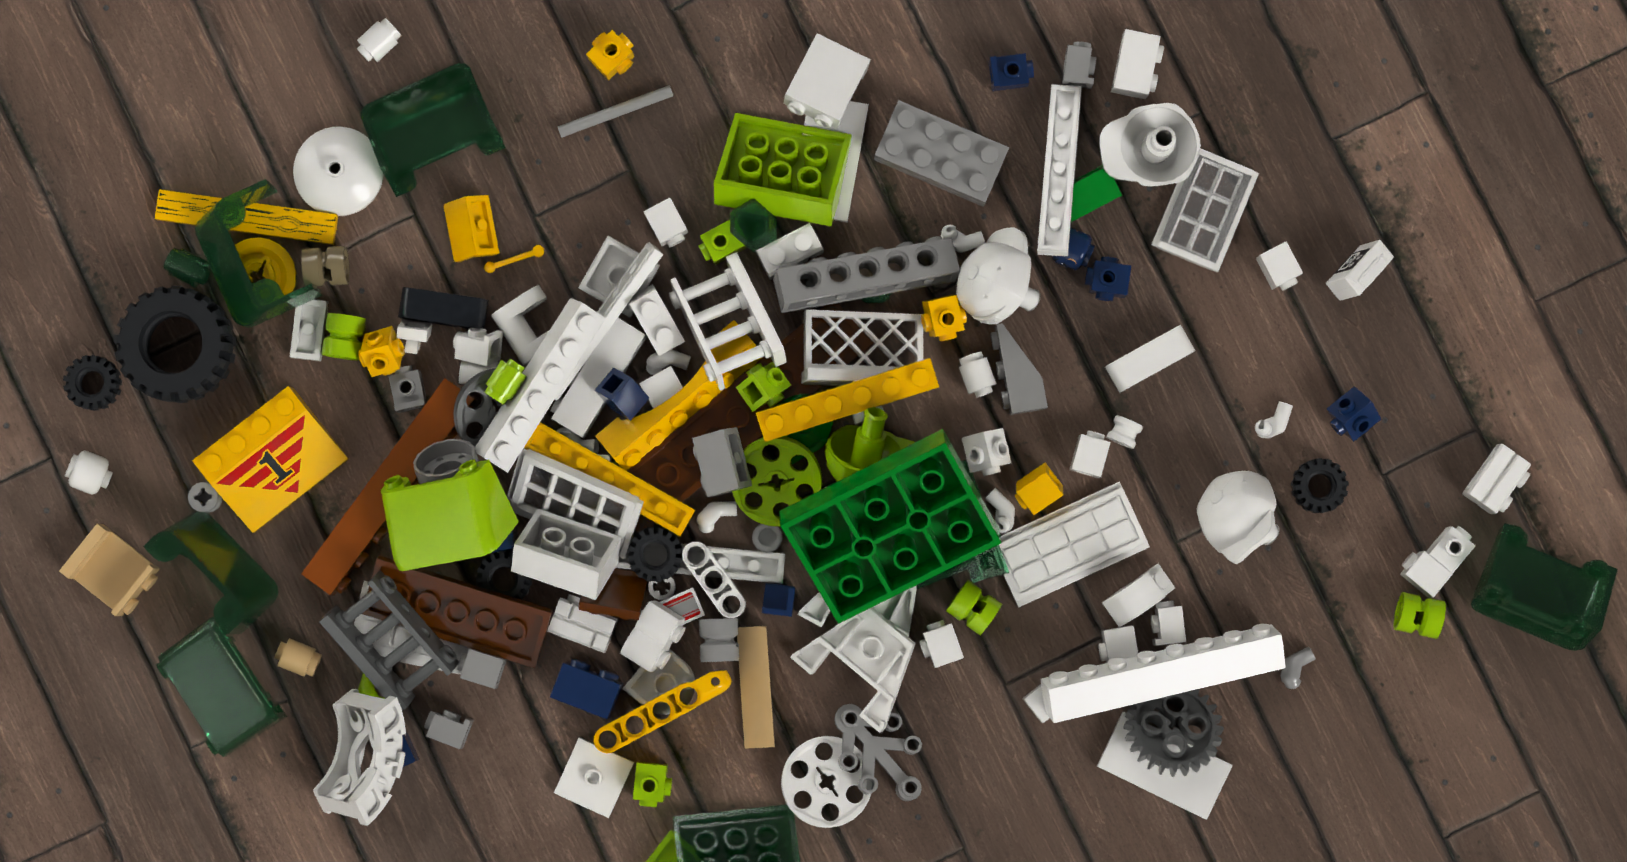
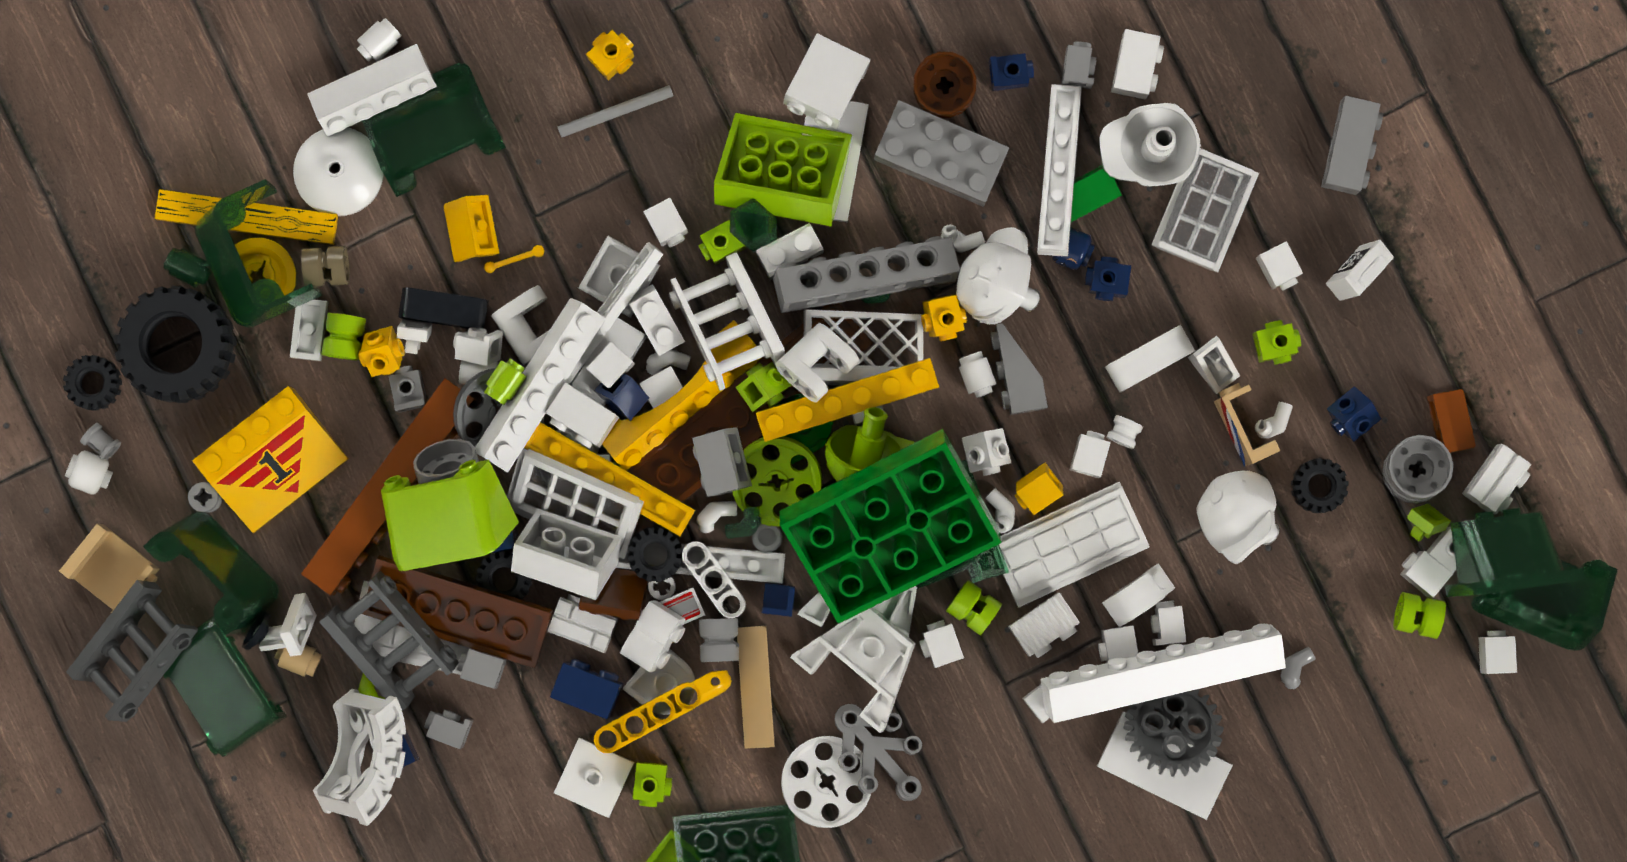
none -> dark grey fence [66,580,198,722]
none -> light grey bush [80,423,121,460]
none -> white piece [242,593,317,656]
none -> white brick [307,44,437,136]
none -> white brick [546,382,619,449]
none -> white panel [586,342,635,388]
none -> clear green arm [725,507,762,539]
none -> white connector [775,323,859,403]
none -> reddish brown wheel [914,52,976,118]
none -> white brick [1008,592,1080,658]
none -> white slope [1188,336,1240,394]
none -> tan panel [1214,383,1280,467]
none -> lime brick [1252,320,1301,365]
none -> light grey brick [1321,96,1383,195]
none -> light grey wheel [1382,435,1453,504]
none -> lime tile [1407,504,1451,542]
none -> dark orange panel [1427,389,1476,453]
none -> clear green windscreen [1445,508,1585,597]
none -> white brick [1478,630,1517,674]

